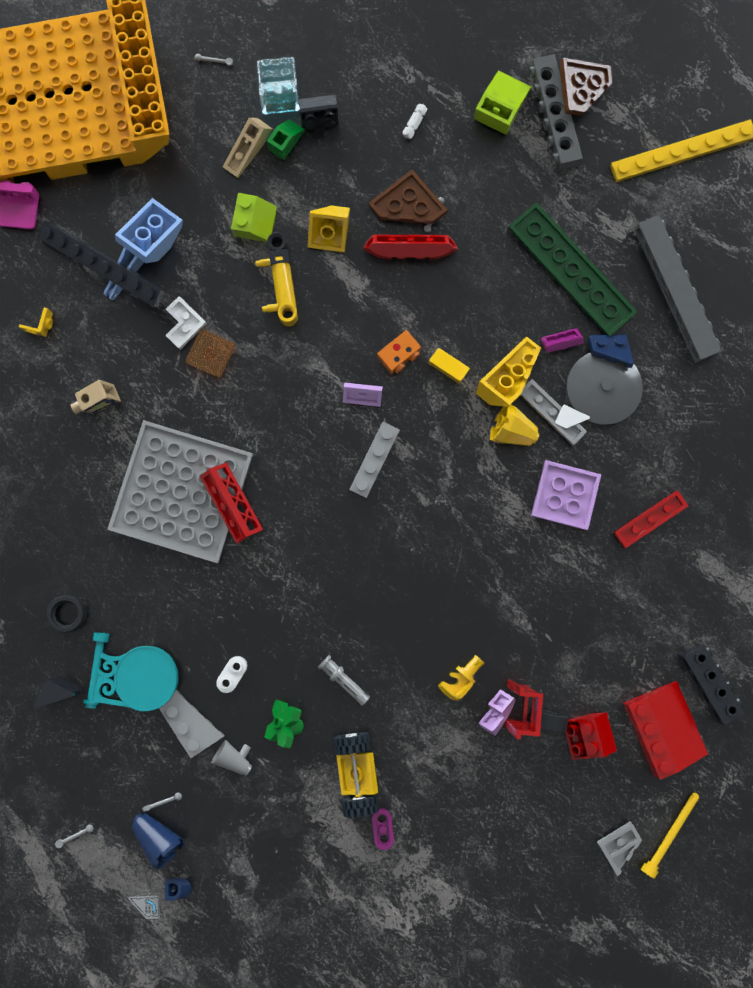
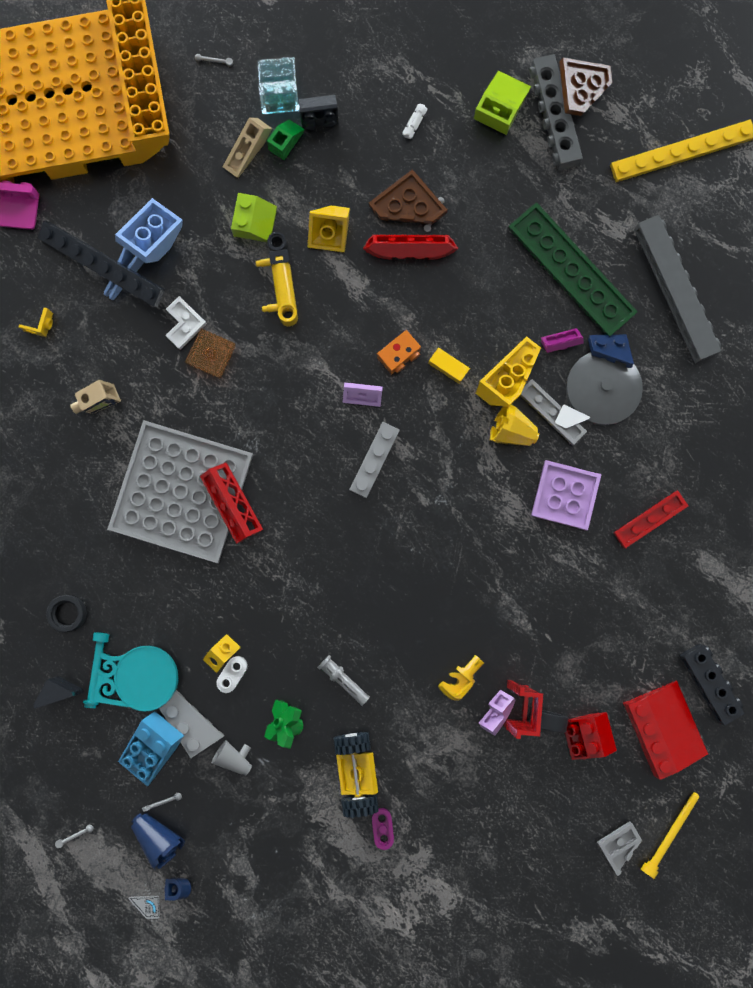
none -> dark azure slope [118,711,184,786]
none -> yellow bracket [203,634,240,673]

